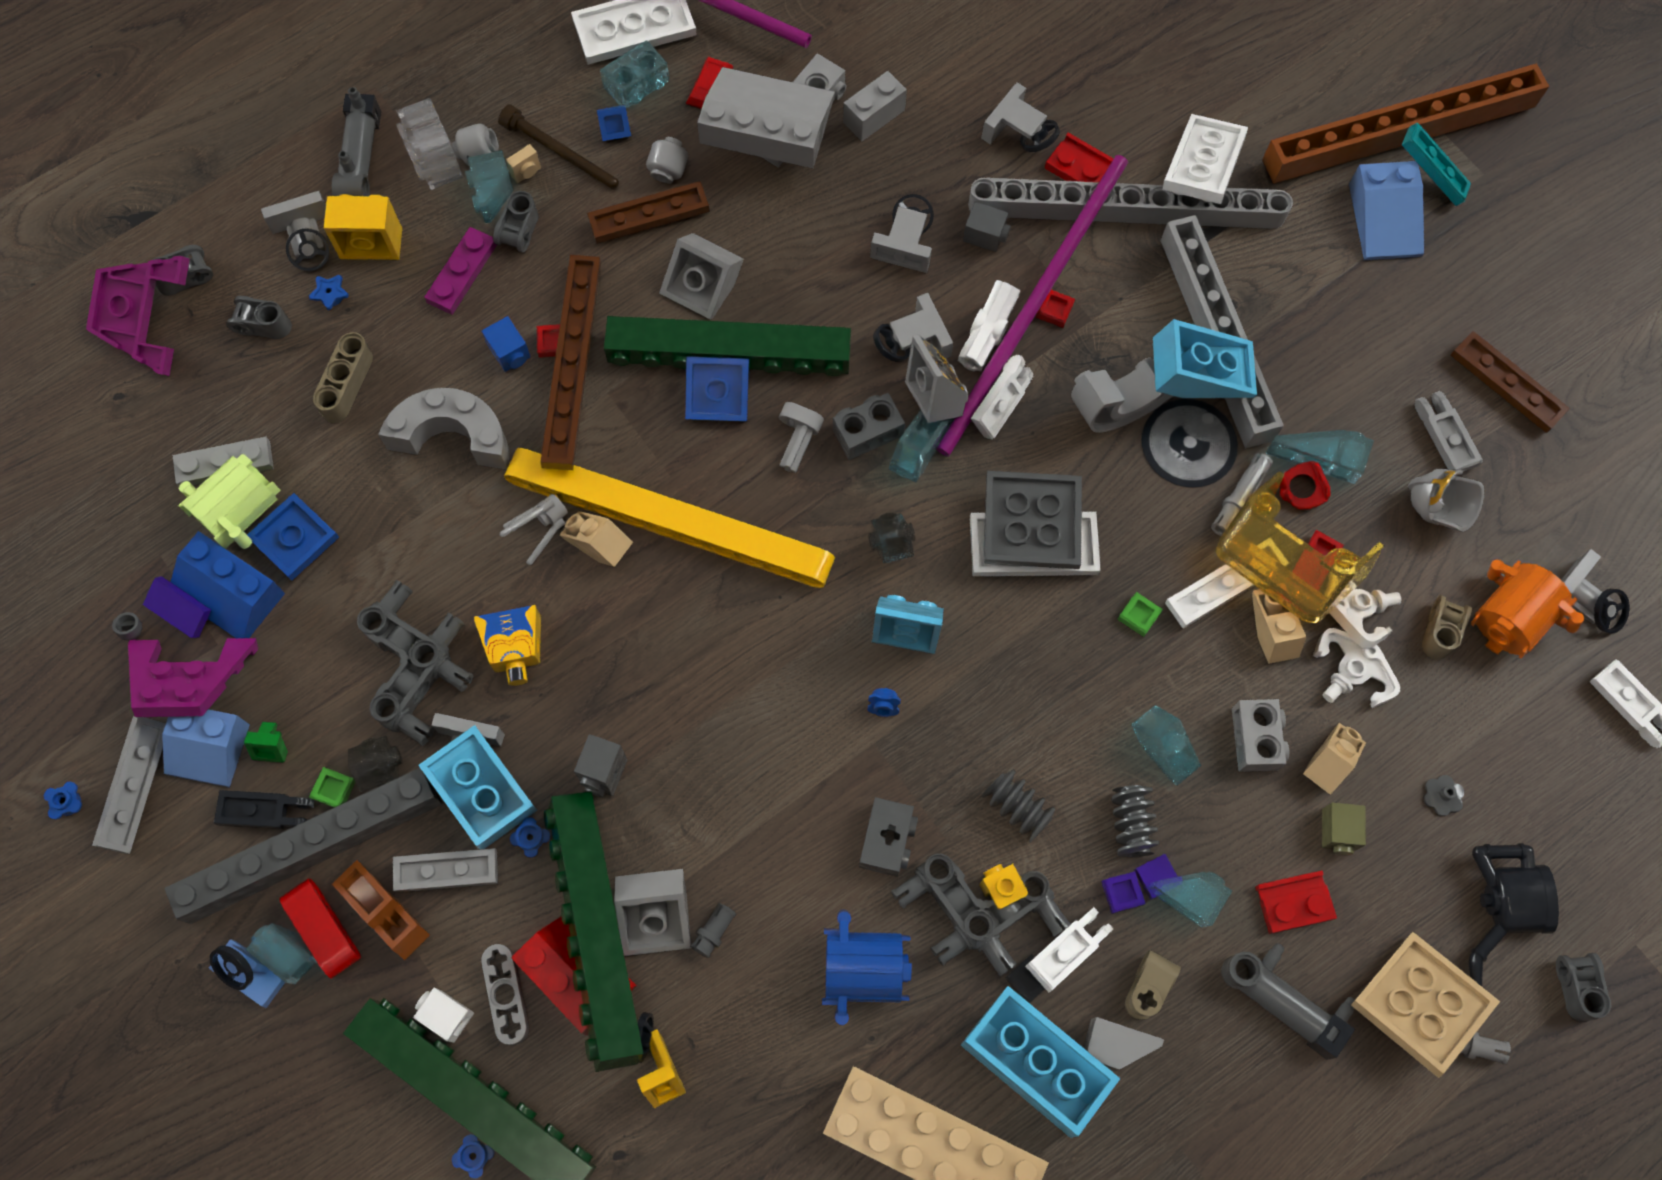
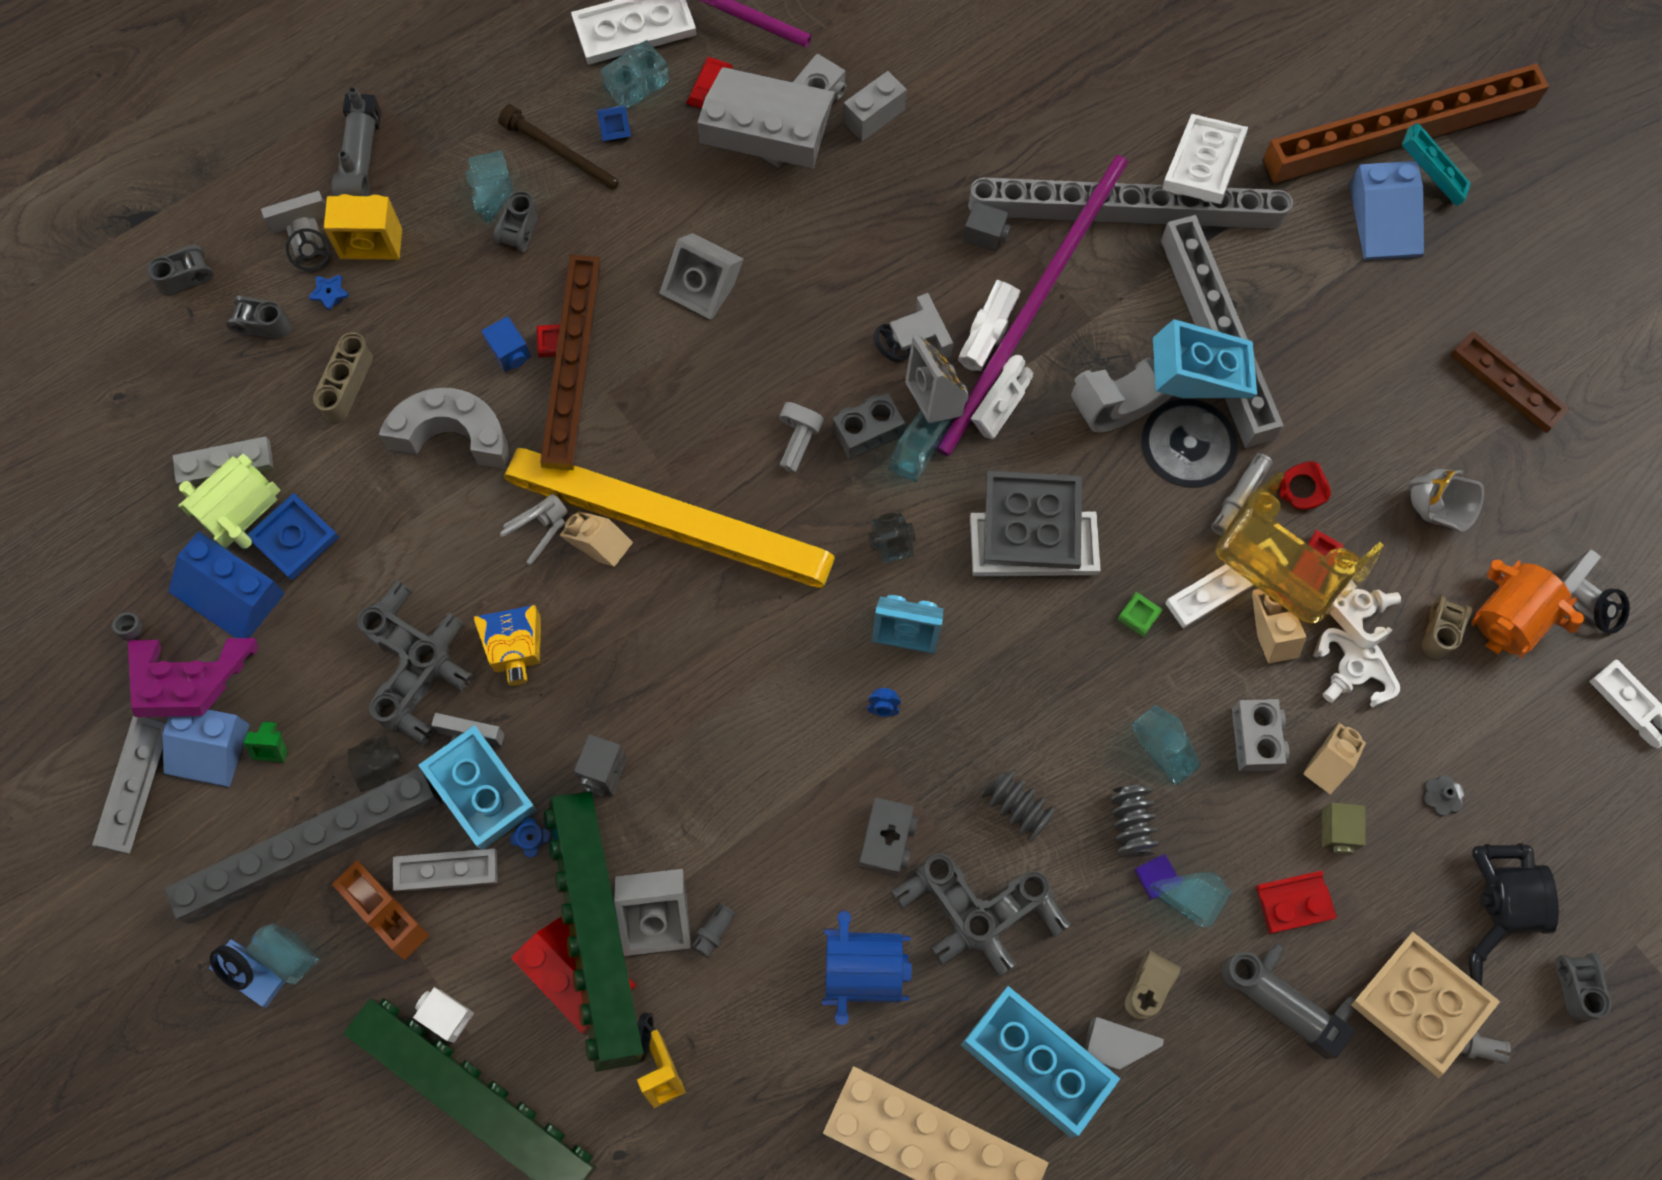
blue plate [44,781,82,820] -> none
magenta wing [86,256,190,376] -> none
dark purple tile [143,576,211,639] -> none
black hinge [214,790,315,829] -> none
red beam [279,878,362,979] -> none
bright green tile [309,767,356,808] -> none
clear brick [396,98,463,190] -> none
magenta plate [424,227,497,315] -> none
light grey head [452,123,499,166] -> none
blue plate [452,1134,495,1179] -> none
light grey beam [481,944,529,1045] -> none
tan plate [506,144,541,184] -> none
reddish brown plate [587,181,710,244] -> none
dark green brick [604,316,851,376] -> none
light grey head [646,137,688,184] -> none
blue plate [685,356,749,421] -> none
light grey piece [870,194,934,273] -> none
yellow bracket [979,864,1028,909] -> none
light grey piece [981,82,1060,152] -> none
black tile [1005,954,1045,1003] -> none
white hinge [1025,907,1113,993] -> none
red tile [1036,290,1075,328] -> none
red plate [1044,132,1114,182] -> none
dark purple tile [1101,871,1146,914] -> none
clear light blue slope [1266,430,1374,484] -> none
light grey hinge [1415,391,1483,471] -> none

